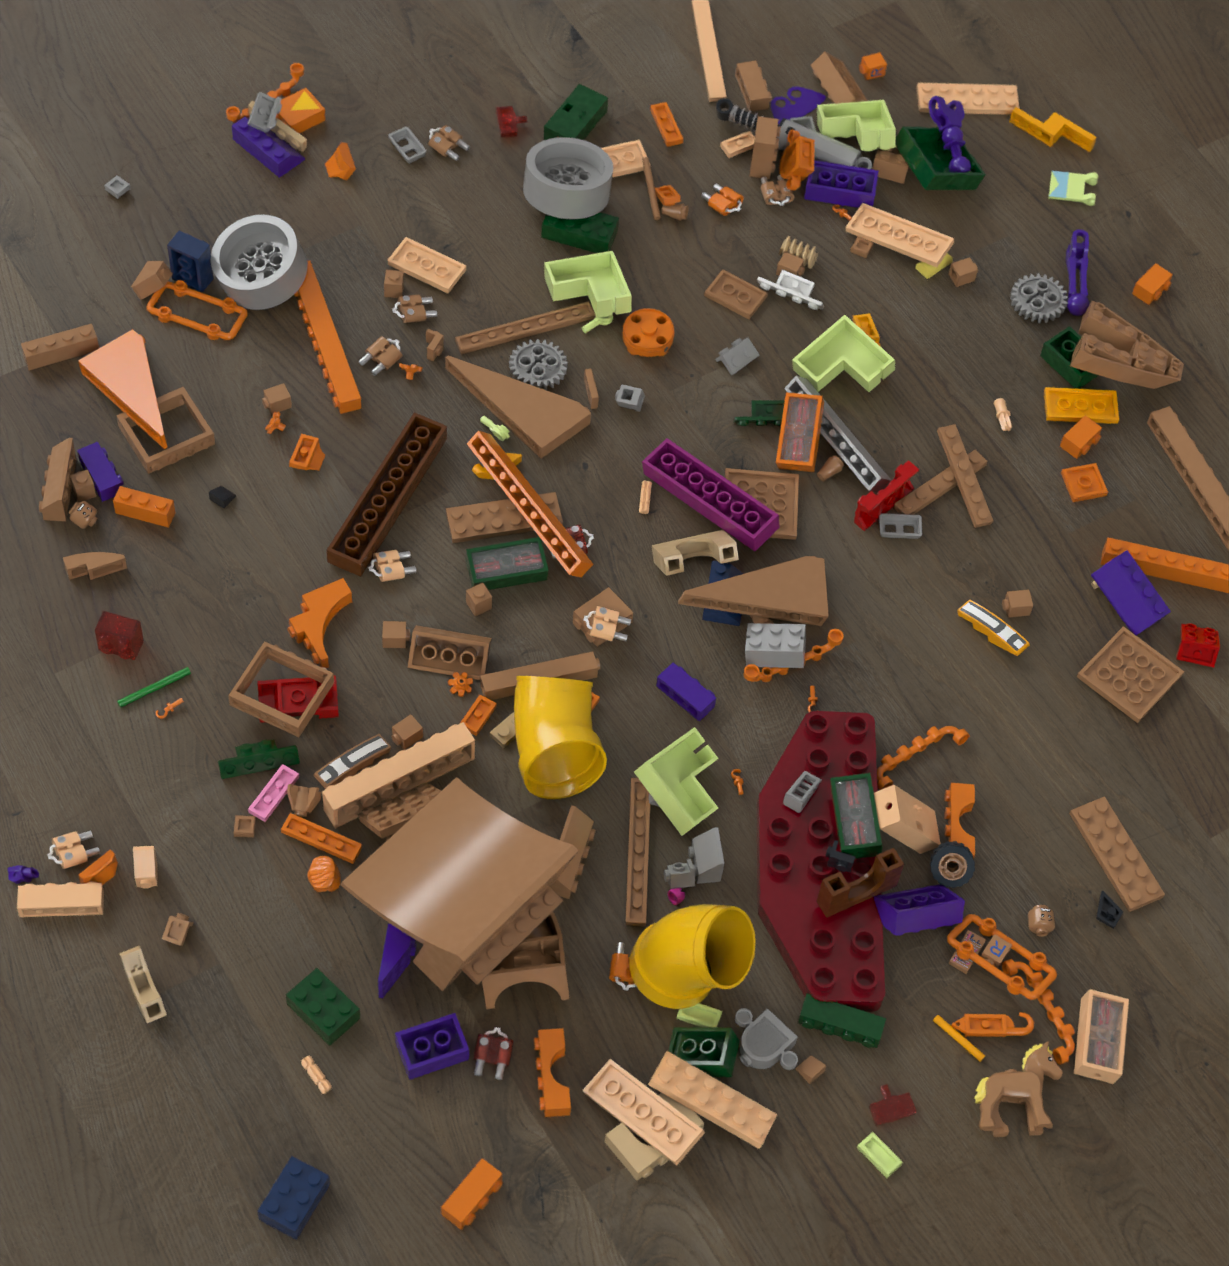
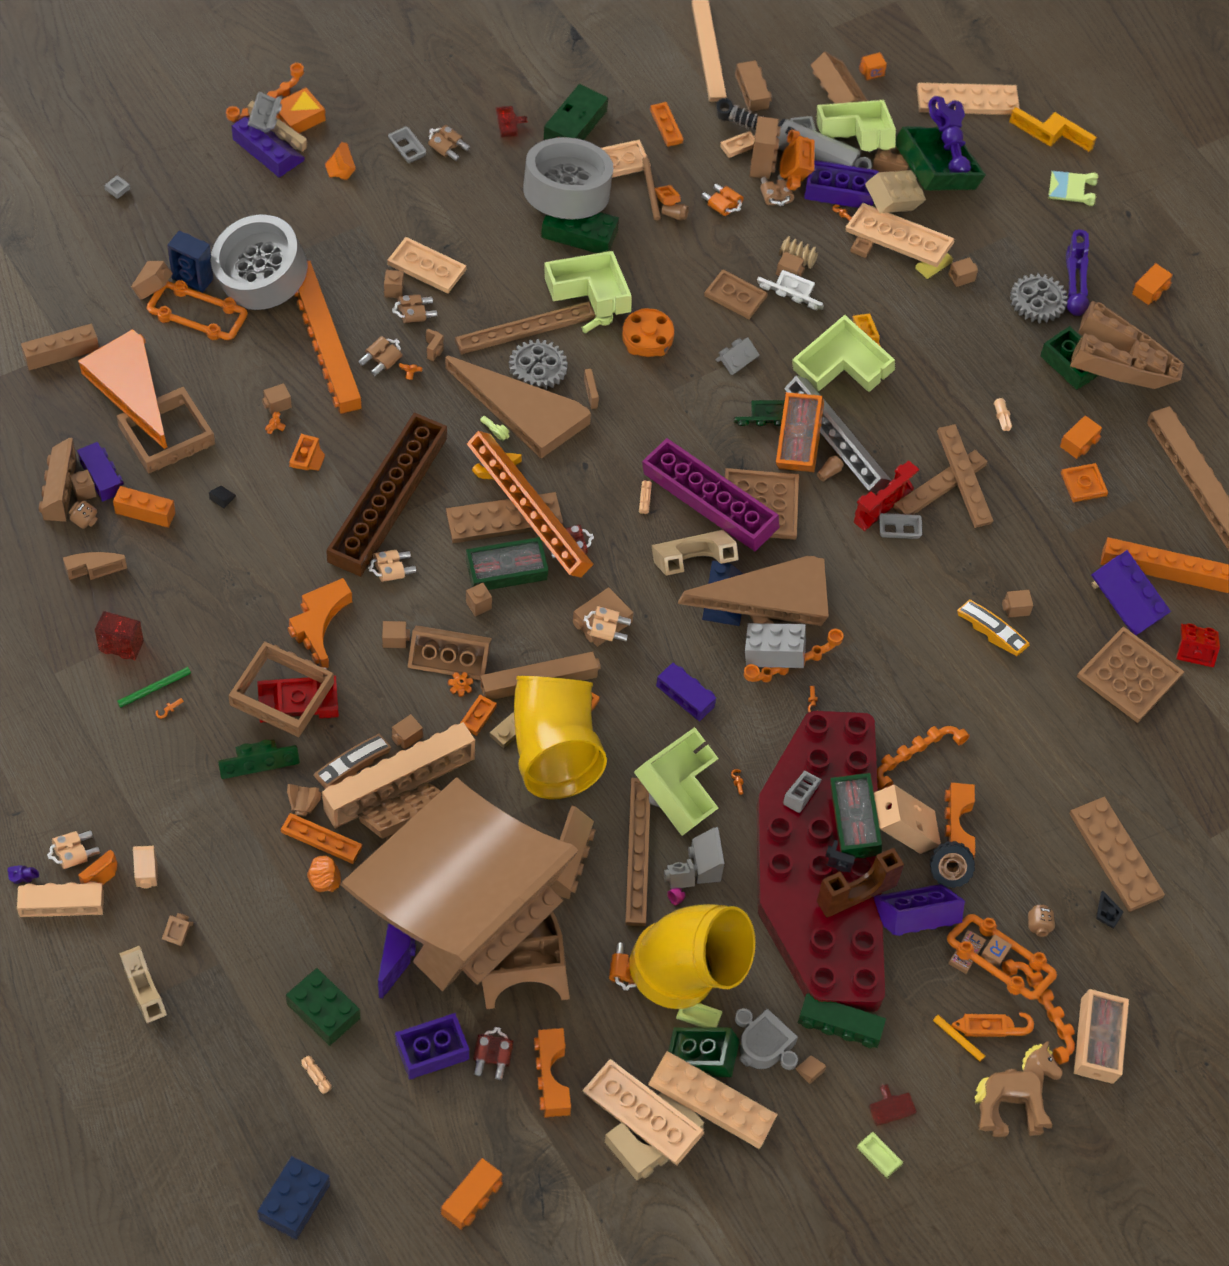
medium nougat tile [234,815,256,838] -> none
bright pink plate [248,764,299,822] -> none
light grey brick [615,384,645,412] -> none
dark purple piece [771,87,826,125] -> none
light orange plate [1044,387,1119,424] -> none
none -> tan brick [865,170,926,213]

